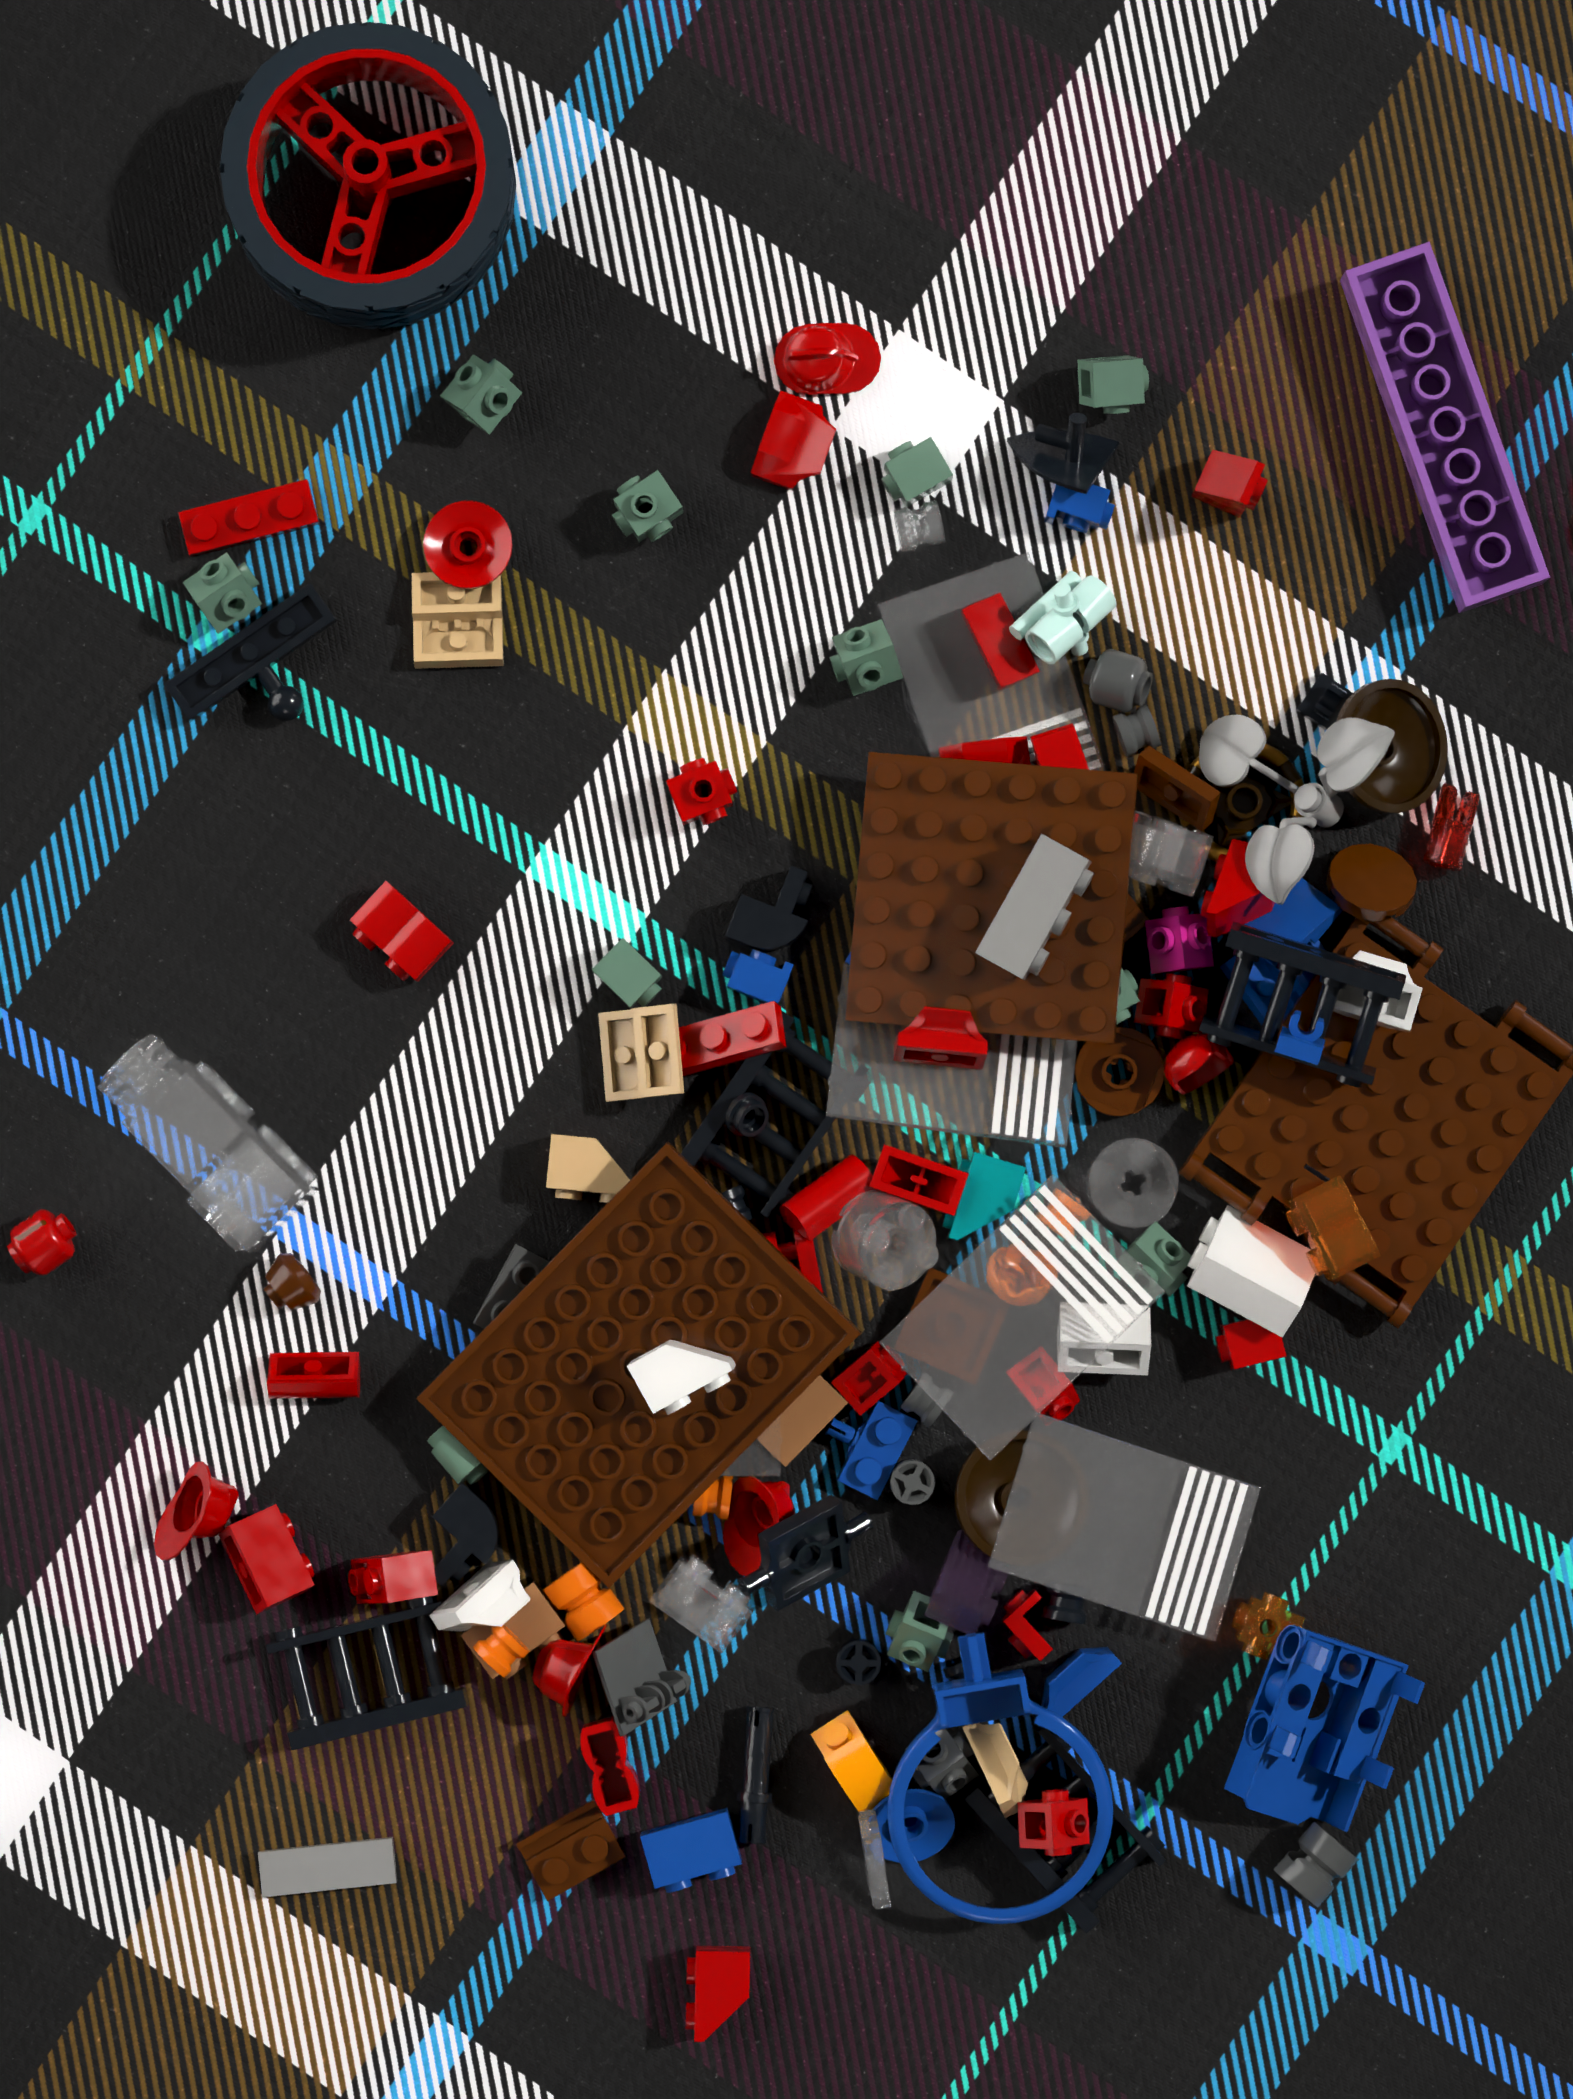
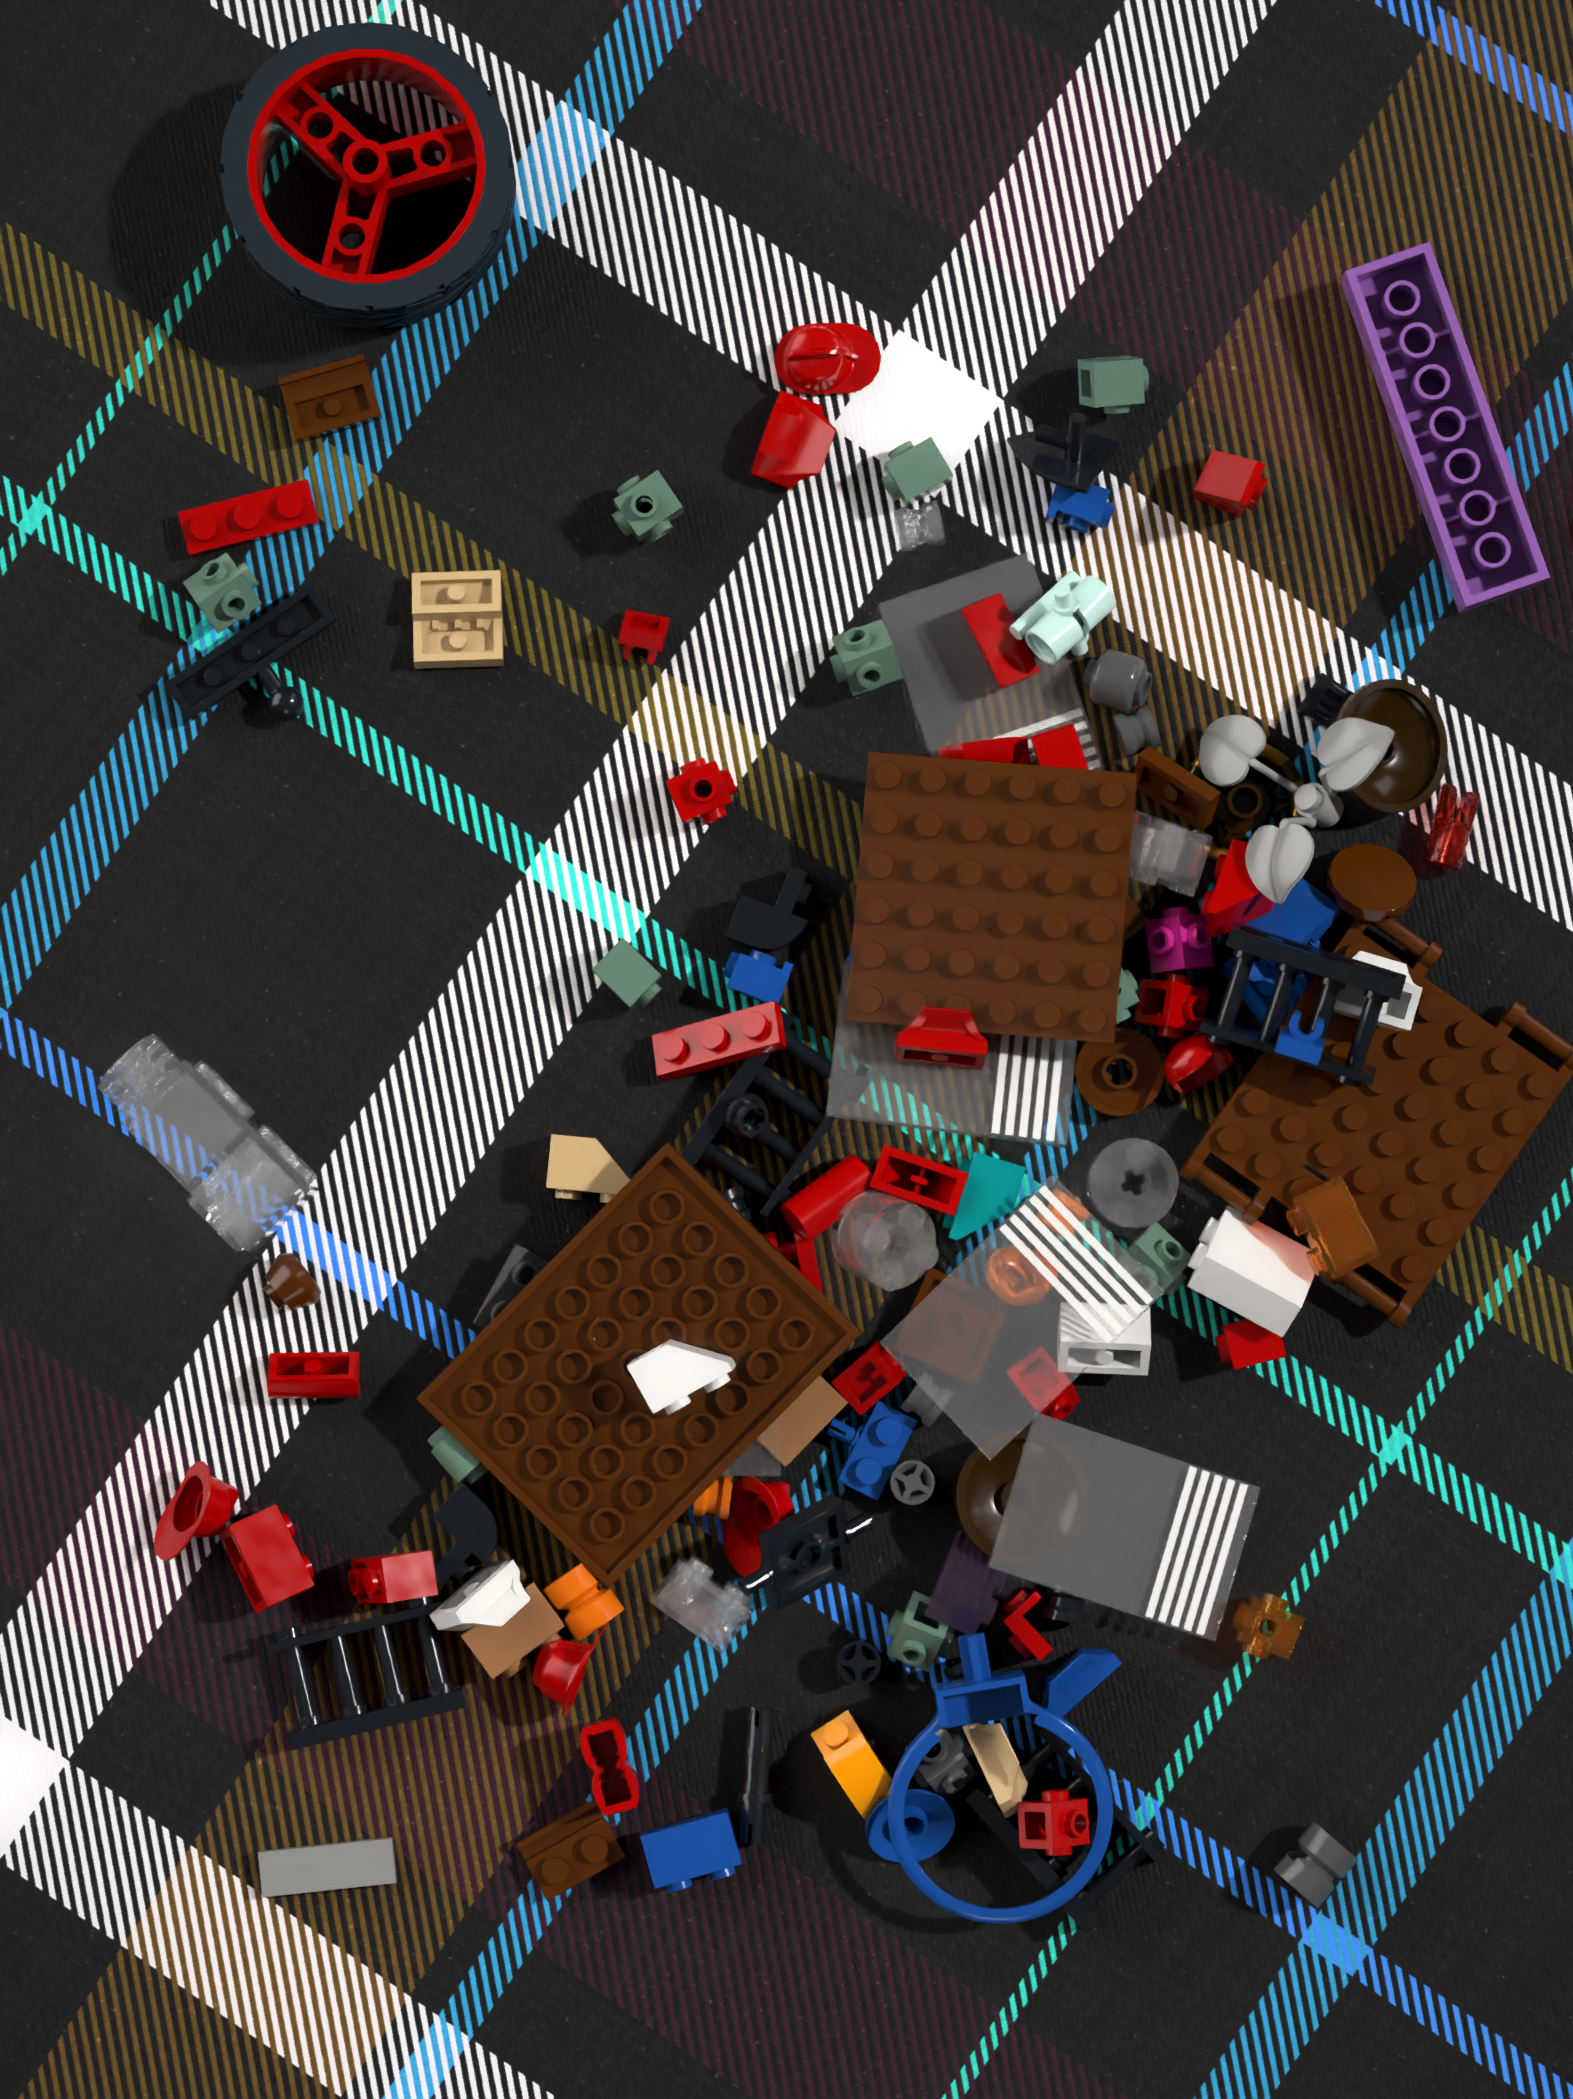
red head [7,1209,77,1276] -> none
red brick [350,881,454,982] -> none
red dish [423,501,512,589] -> none
sand green brick [440,354,522,435] -> none
orange wheel [473,1625,530,1678] -> none
dark grey hinge [592,1618,691,1736] -> none
tan slope [598,1004,684,1102] -> none
red slope [686,1945,750,2042] -> none
clear tile [858,1809,891,1909] -> none
light grey brick [975,833,1094,980] -> none
blue piece [1224,1625,1425,1832] -> none
none -> reddish brown plate [278,354,382,443]
none -> red tile [618,609,670,665]

